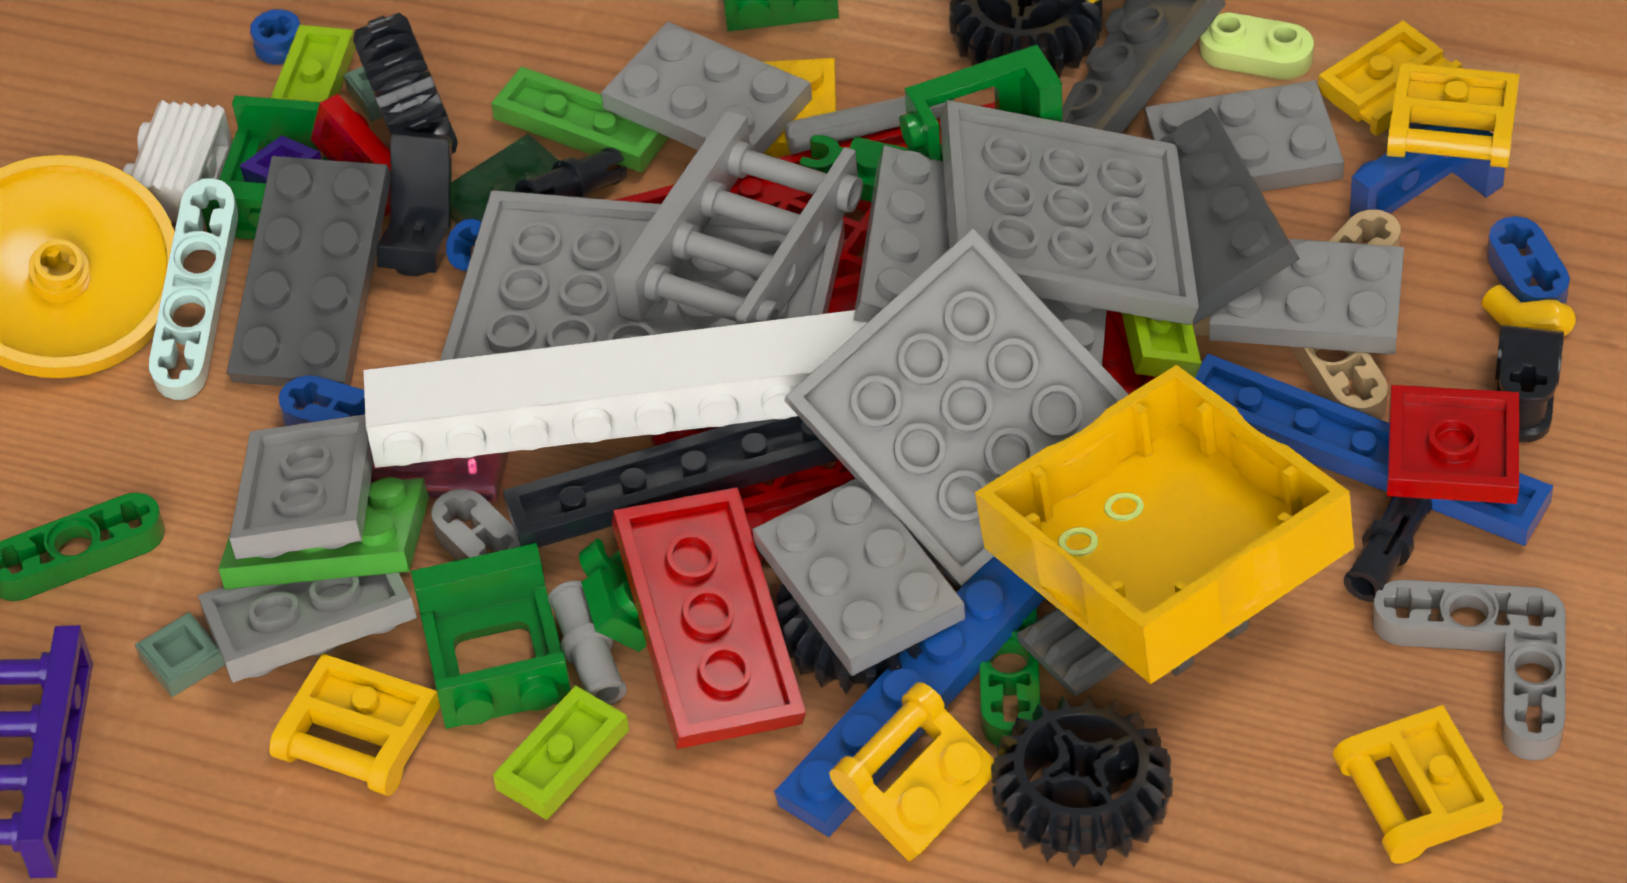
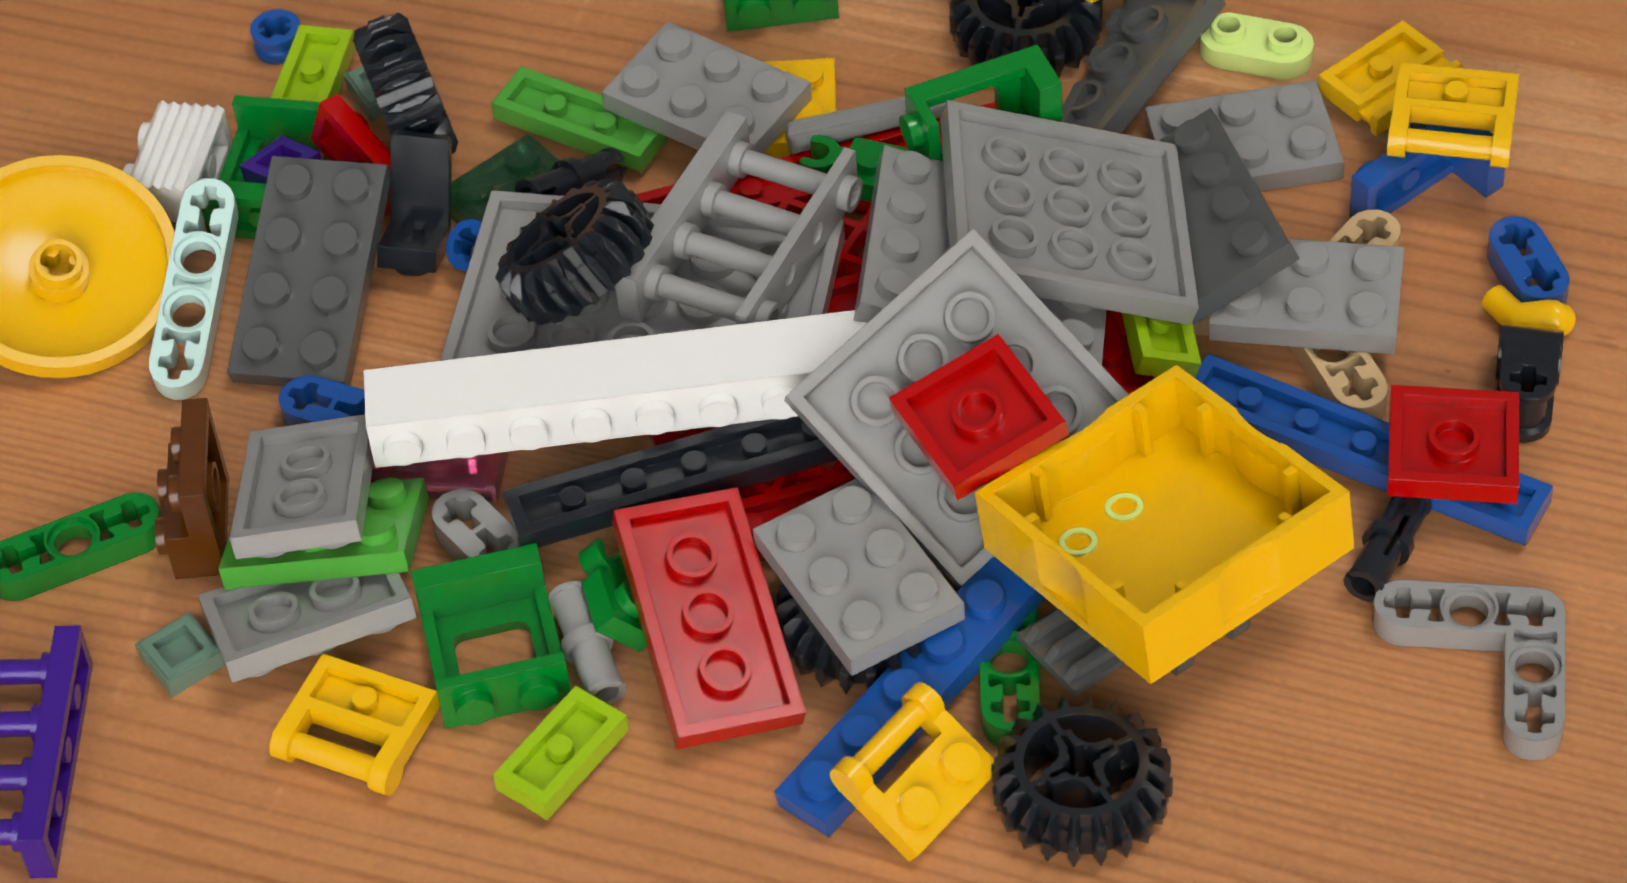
yellow plate [1332,705,1503,864] -> none
none -> reddish brown plate [155,398,229,579]
none -> black gear [495,178,654,325]
none -> red plate [888,334,1069,501]

